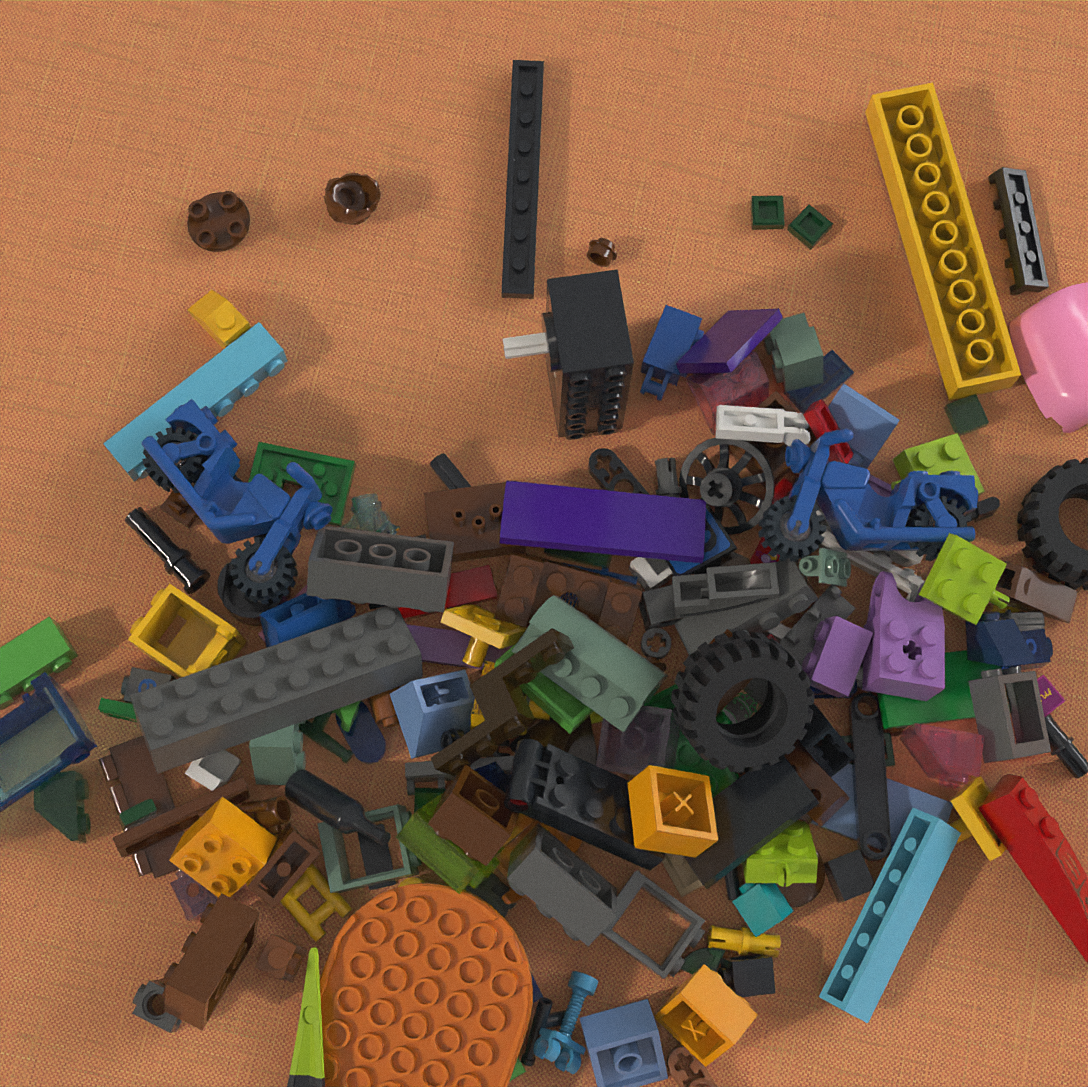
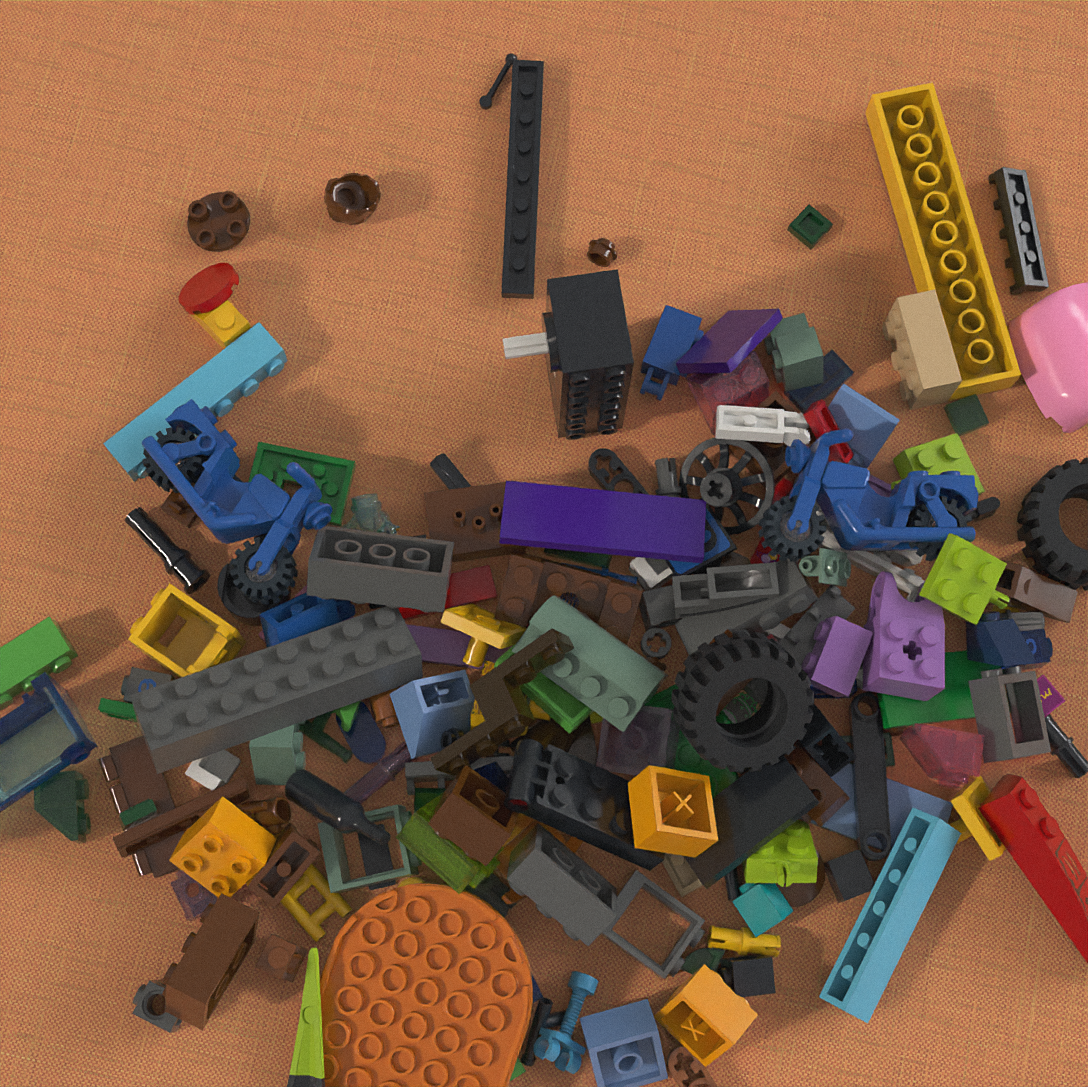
dark green tile [750,196,785,230] -> none
none -> red tile [178,263,239,315]
none -> axle [344,741,418,804]
none -> black hinge [479,53,517,110]
none -> tan brick [883,290,962,410]

